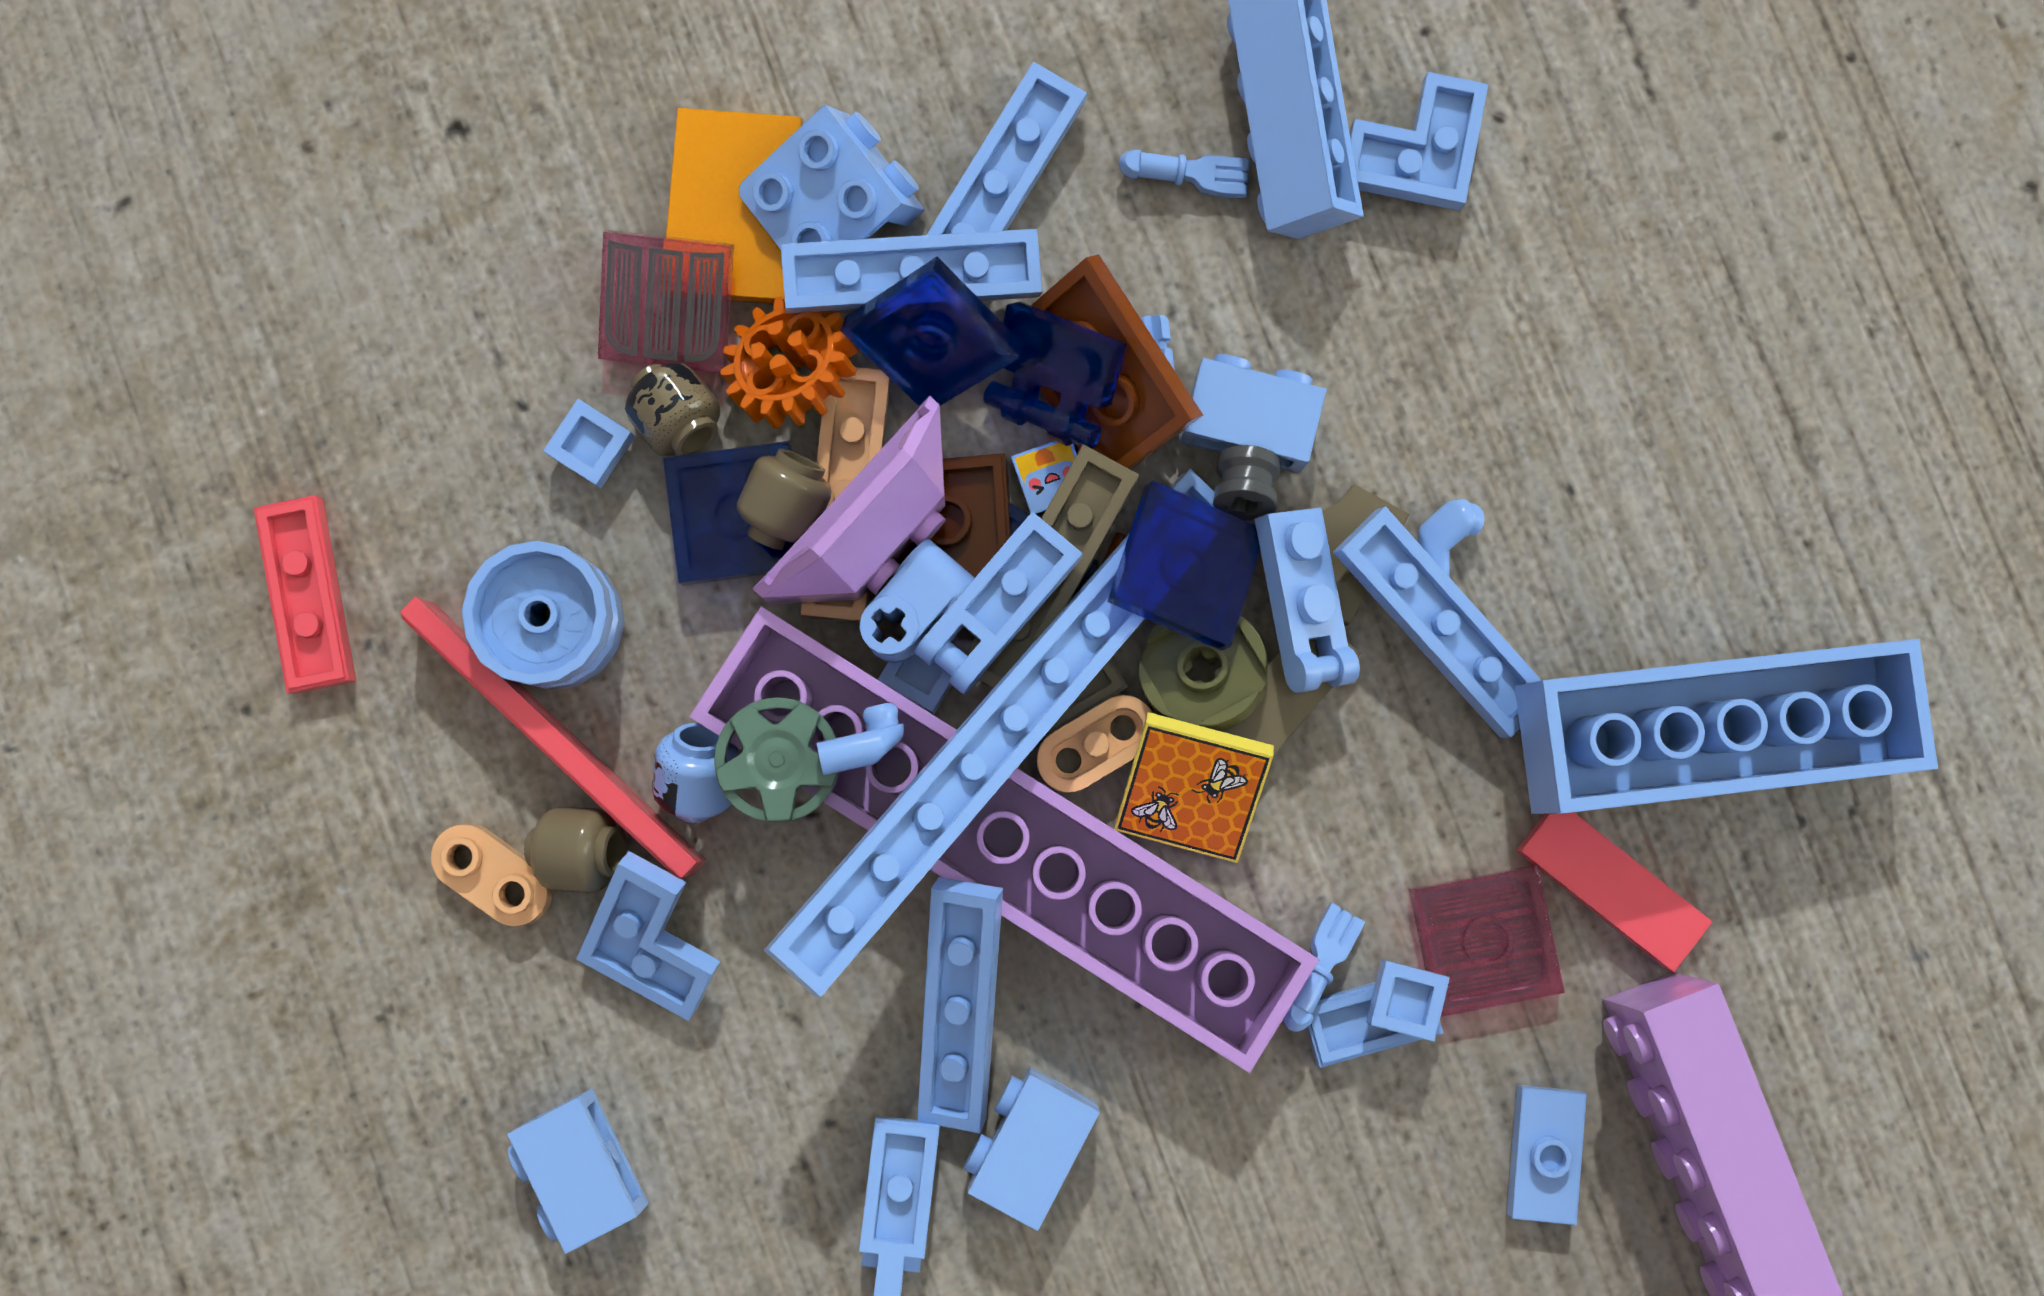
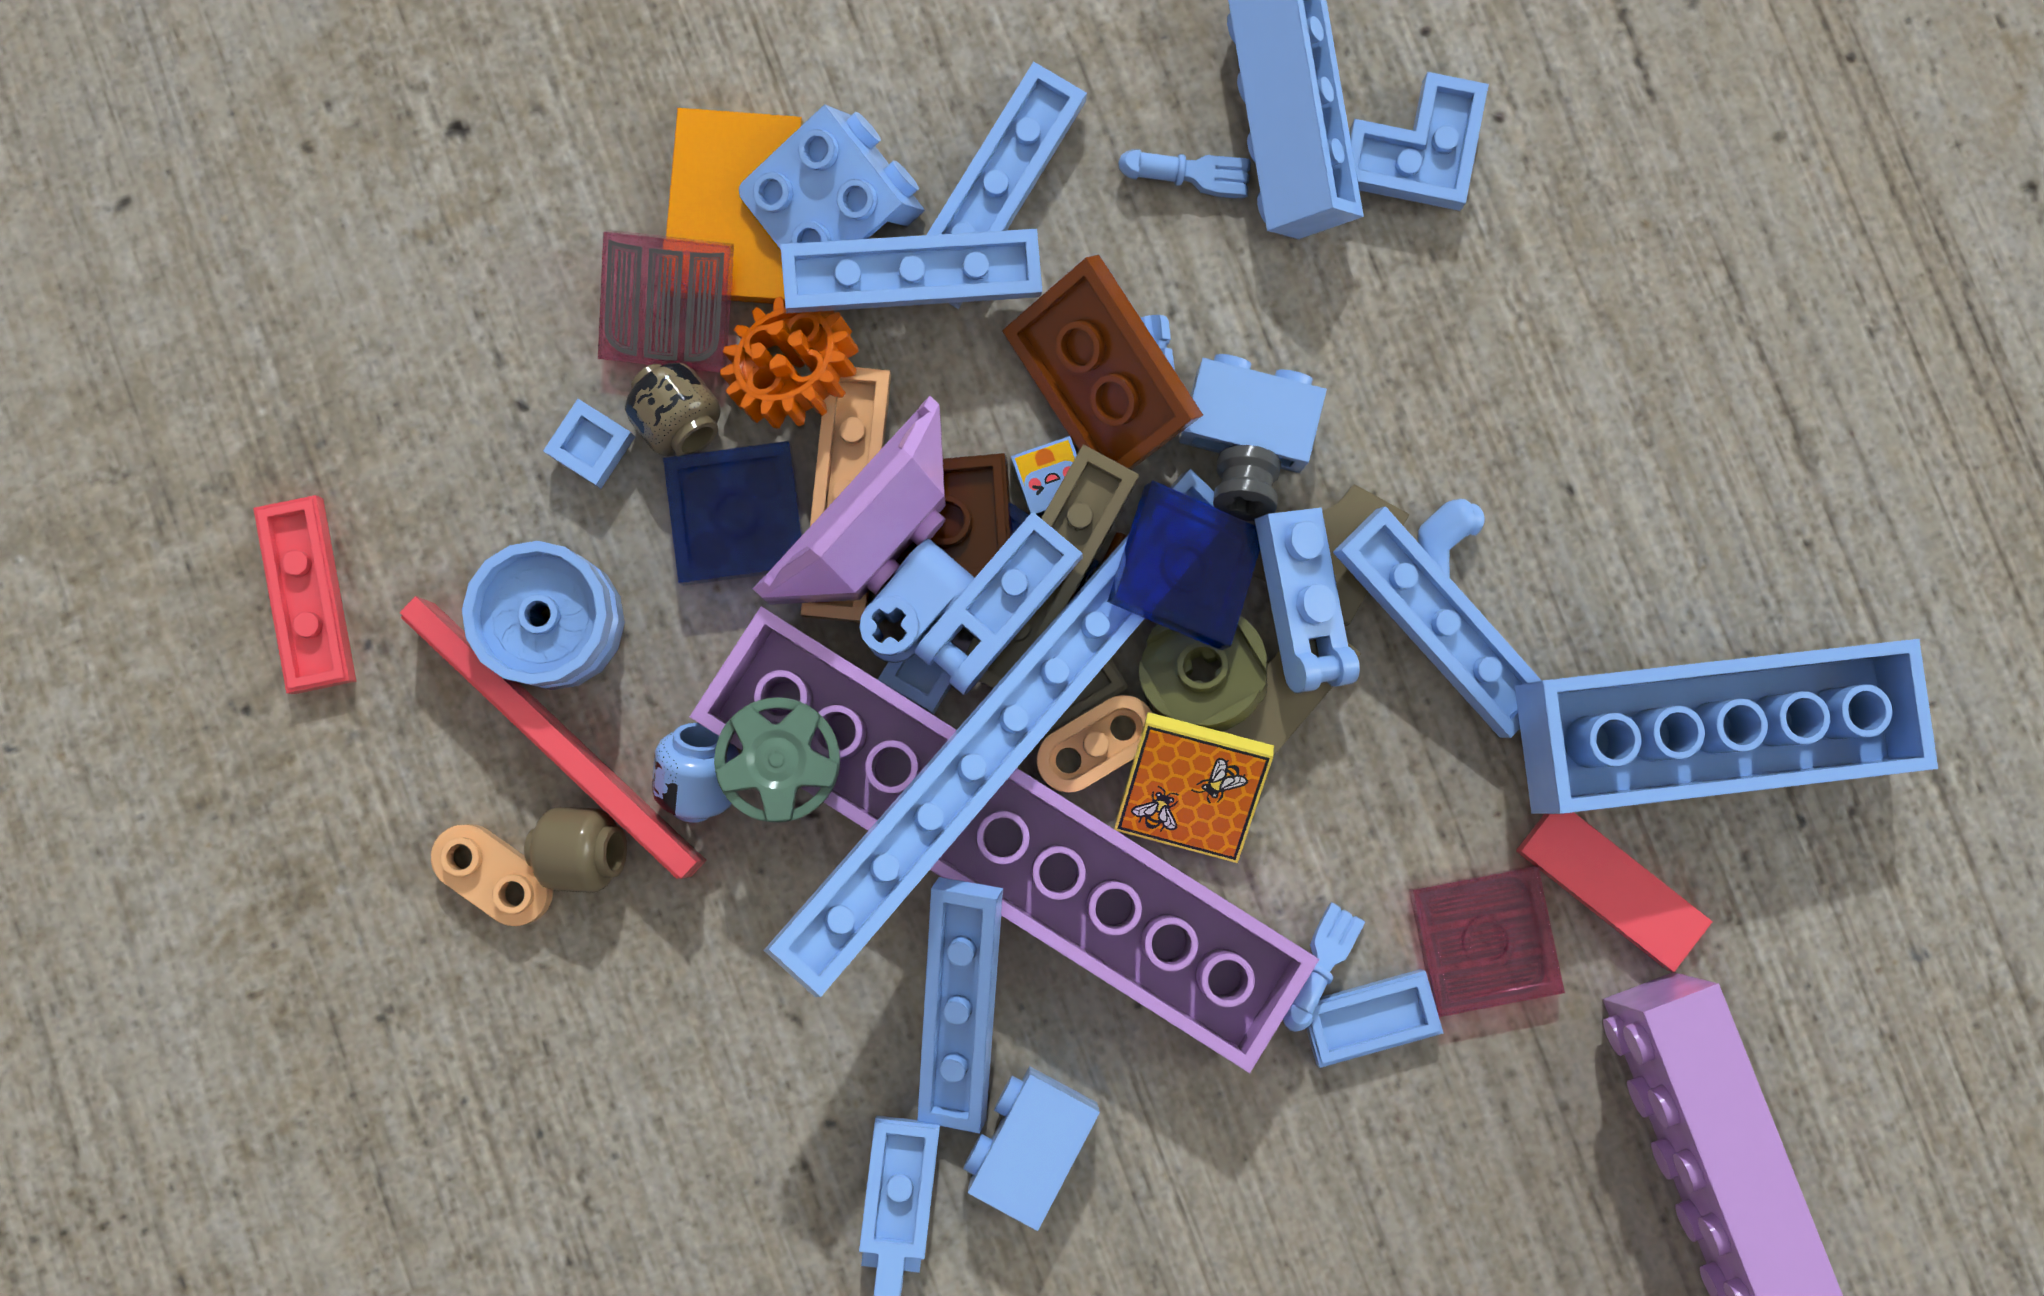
light blue brick [507,1088,649,1254] -> none
light blue plate [576,851,721,1021] -> none
dark tan head [736,449,832,550] -> none
light blue arm [816,702,904,776] -> none
clear blue plate [840,256,1023,407] -> none
clear blue plate [983,301,1127,449] -> none
light blue plate [1366,959,1450,1042] -> none
light blue plate [1506,1084,1587,1225] -> none

